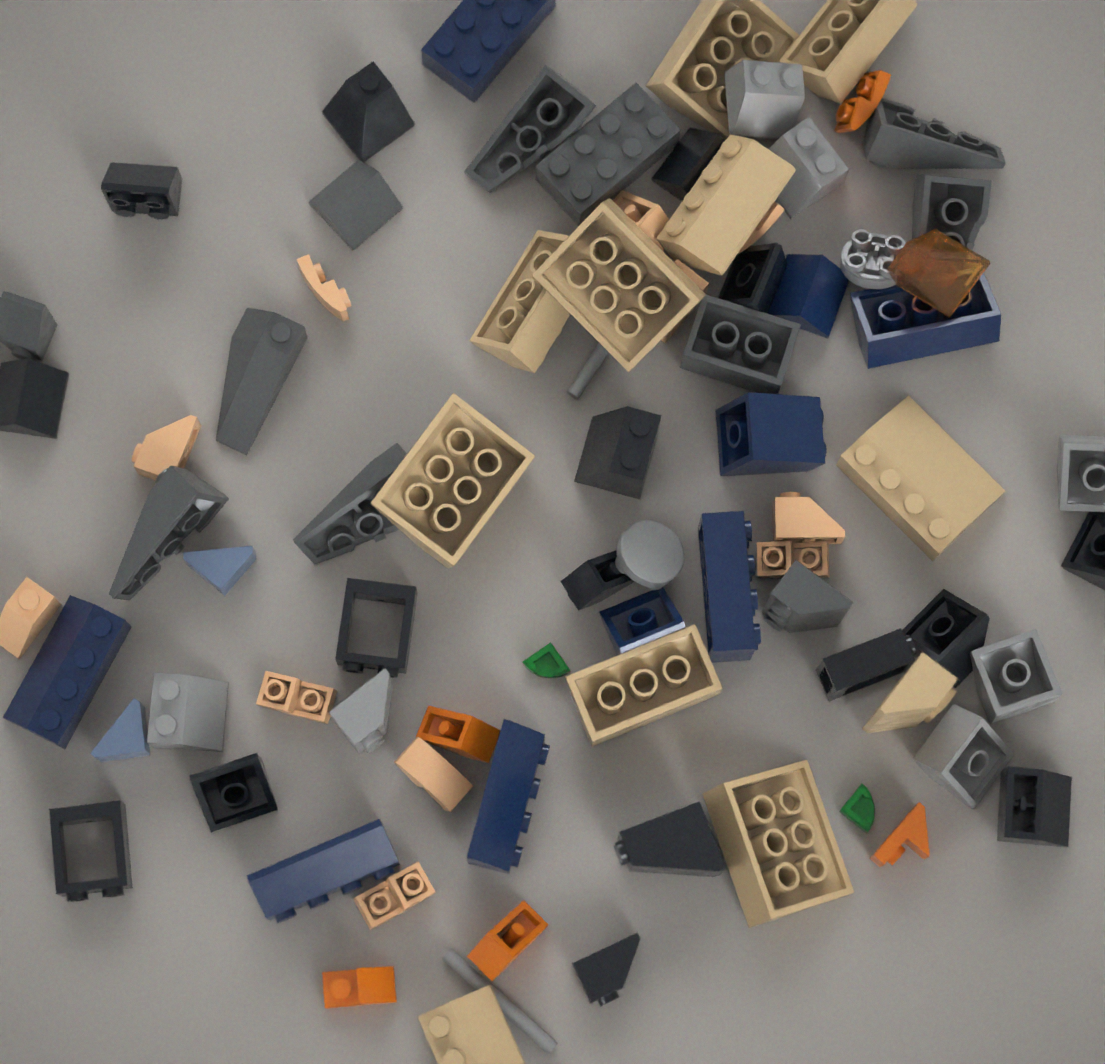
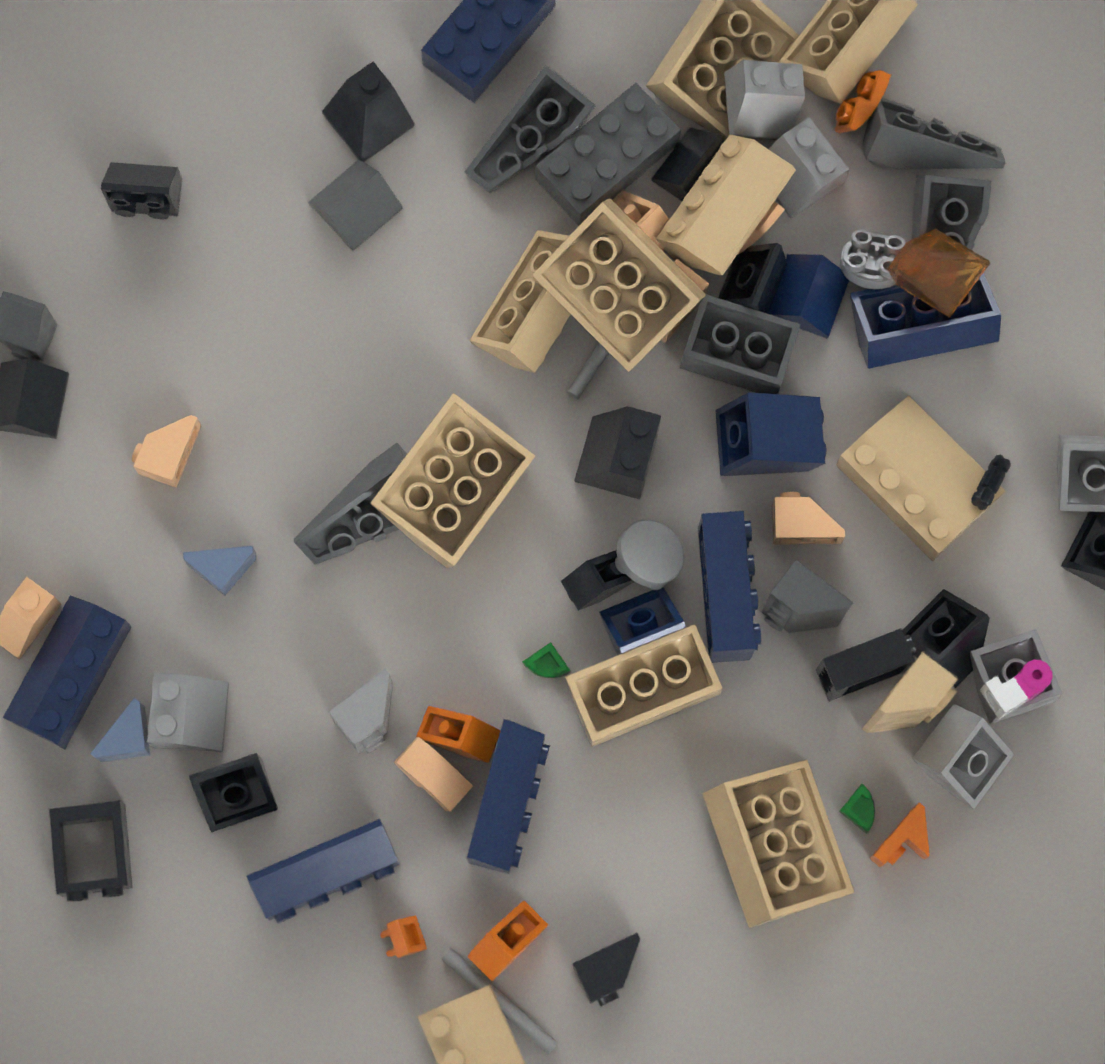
dark grey wedge [109,466,229,600] -> none
dark grey wedge [216,308,308,455] -> none
light nougat slope [256,671,338,724] -> none
light nougat slope [296,254,352,321] -> none
orange slope [322,966,397,1009] -> none
black window [335,578,418,678] -> none
light nougat slope [353,861,436,930] -> none
black slope [614,801,726,877] -> none
light nougat slope [756,540,830,578] -> none
black slope [997,766,1072,848] -> none
none -> orange tile [380,915,427,958]
none -> black axle [971,454,1011,510]
none -> leg [980,660,1053,719]

